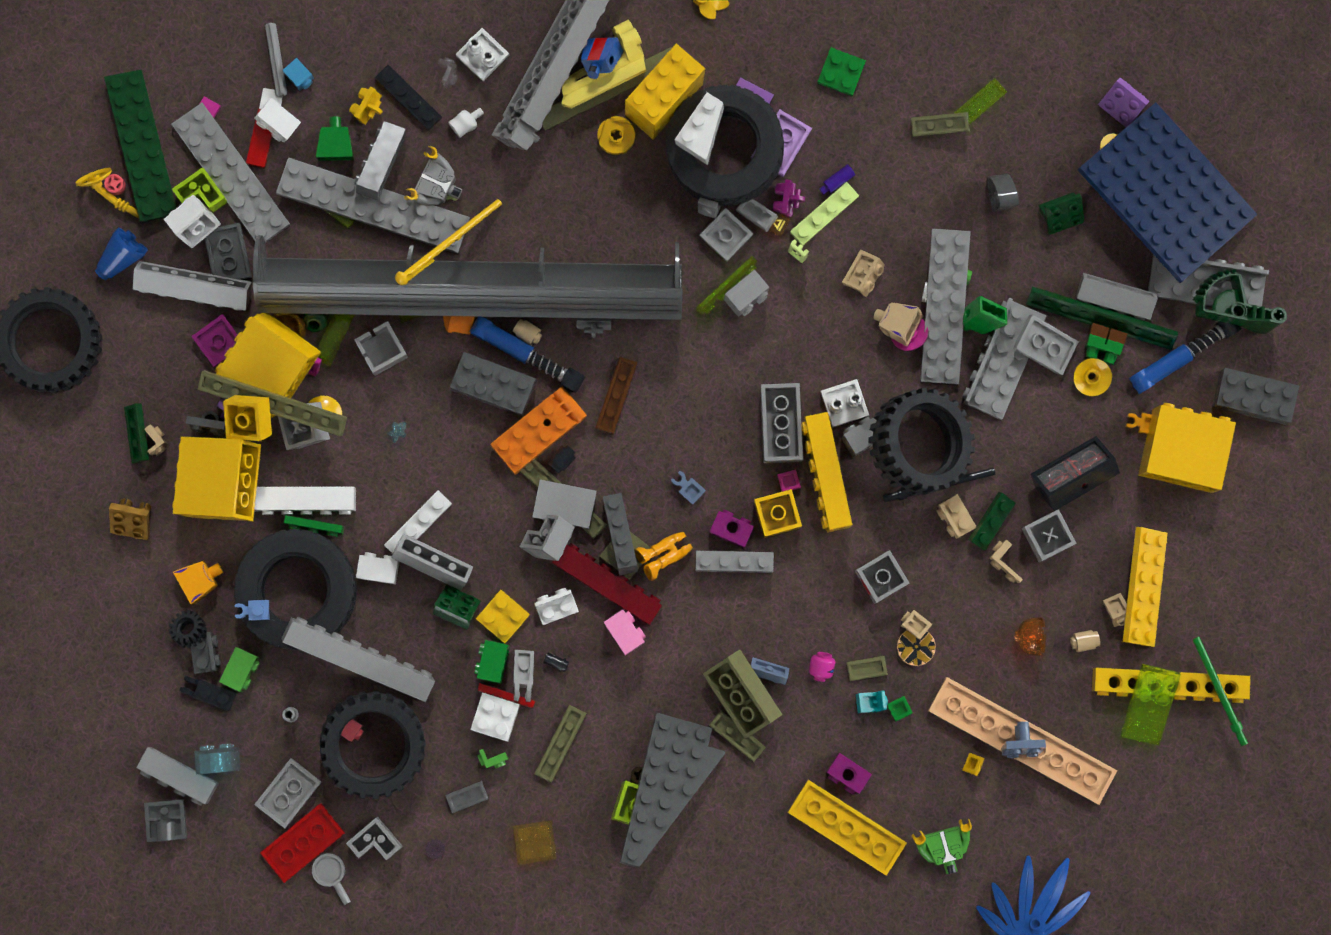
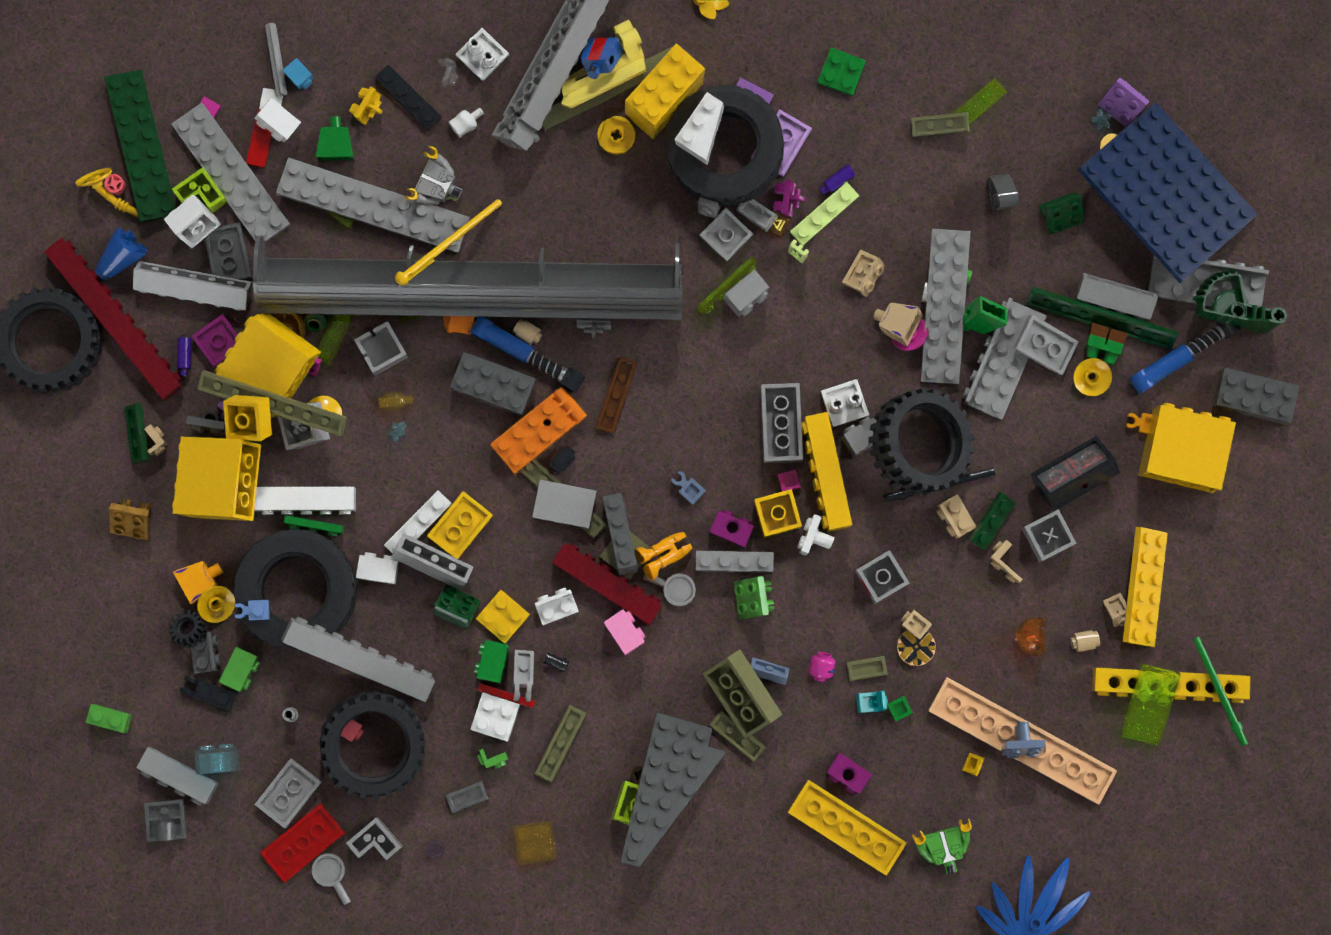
brick [354,121,406,201] -> none
light grey brick [520,515,575,561] -> none
none -> dark red brick [44,238,183,401]
none -> bright green brick [86,704,133,733]
none -> dark purple cylinder [177,337,192,376]
none -> yellow dish [197,586,235,623]
none -> clear yellow plant [379,392,414,411]
none -> yellow plate [427,491,493,559]
none -> light grey piece [643,573,696,606]
none -> bright green plate [734,576,774,620]
none -> white plate [797,514,835,556]
none -> clear light blue plant [1090,108,1112,131]

